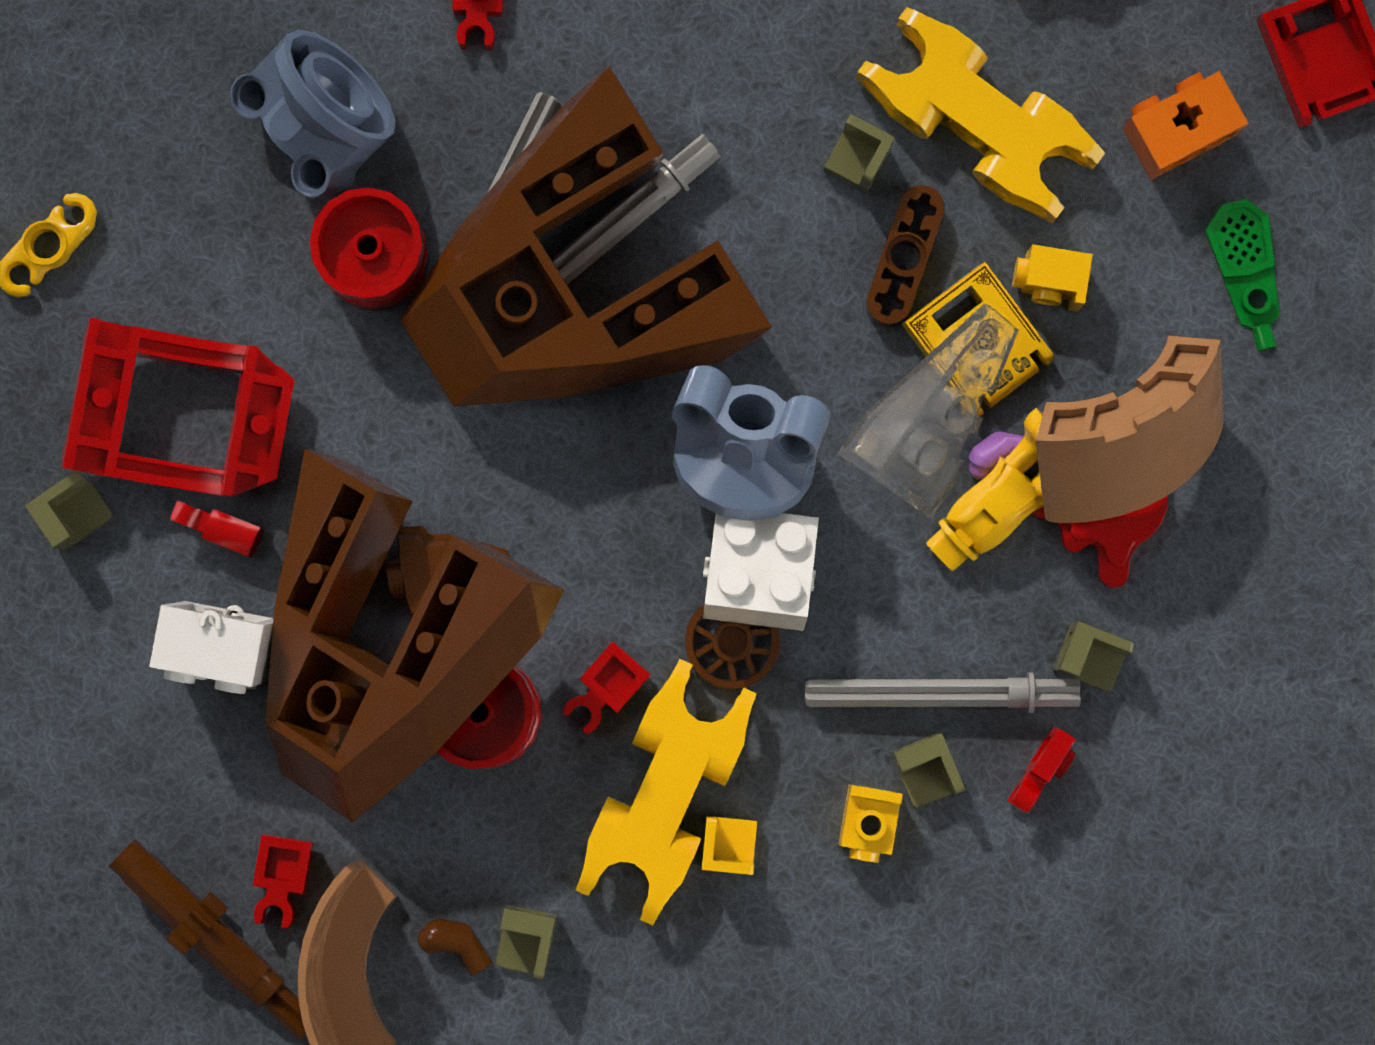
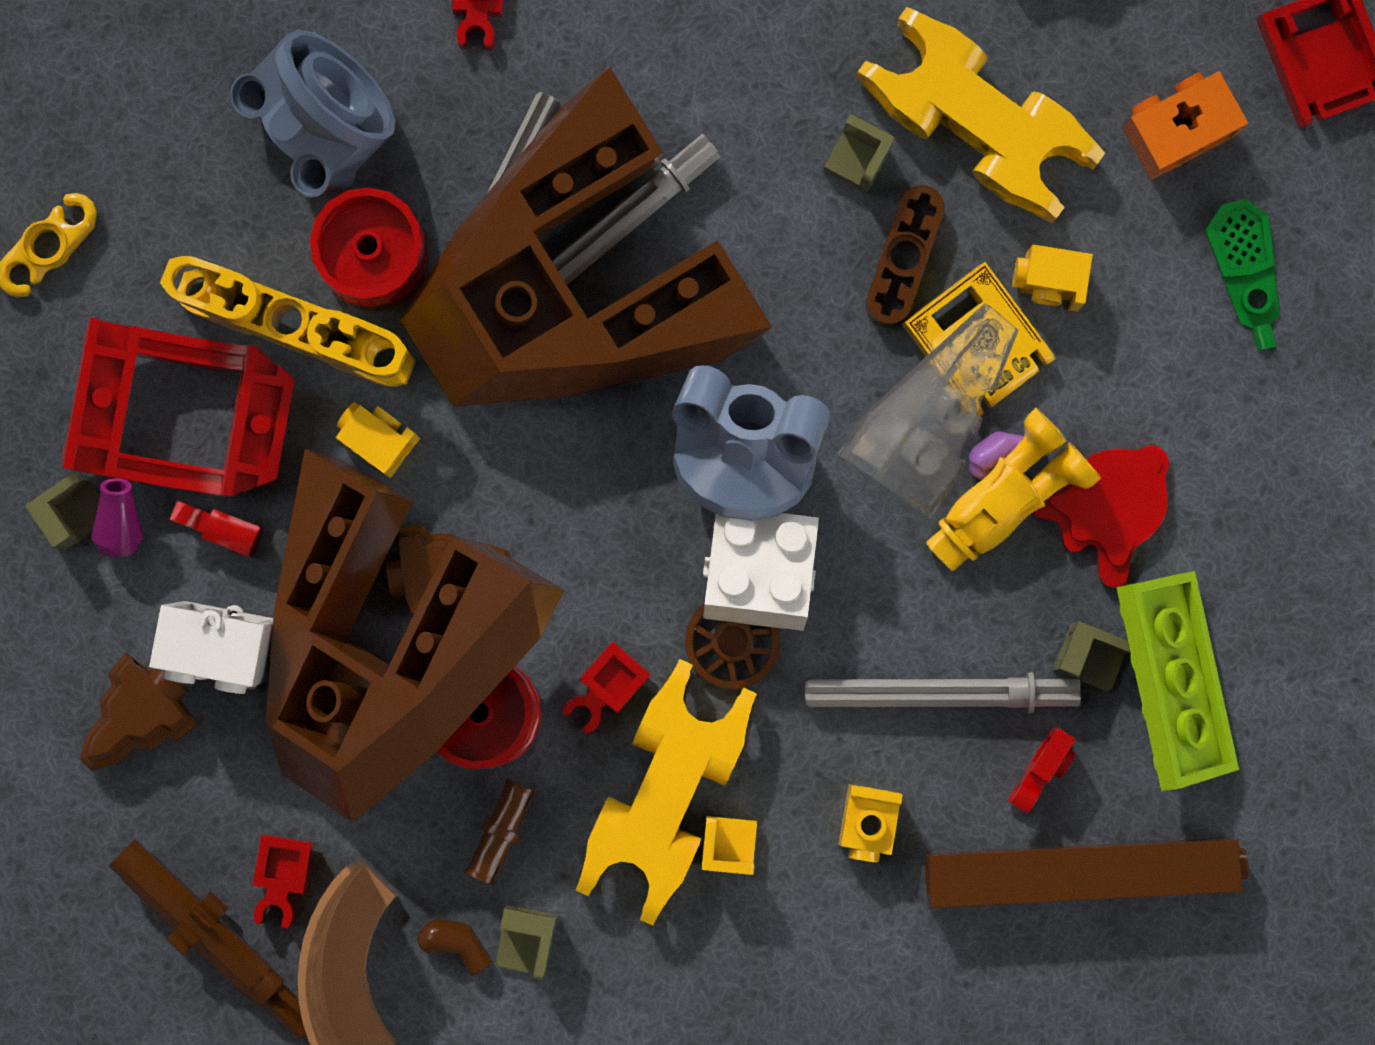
olive panel [890,733,966,808] -> none
medium nougat panel [1036,336,1224,523] -> none
none -> reddish brown rock [79,653,198,771]
none -> magenta cone [92,478,144,557]
none -> yellow piece [160,256,416,387]
none -> yellow brick [335,402,420,478]
none -> reddish brown pin [464,779,537,886]
none -> reddish brown brick [924,837,1249,908]
none -> lime plate [1116,571,1239,791]

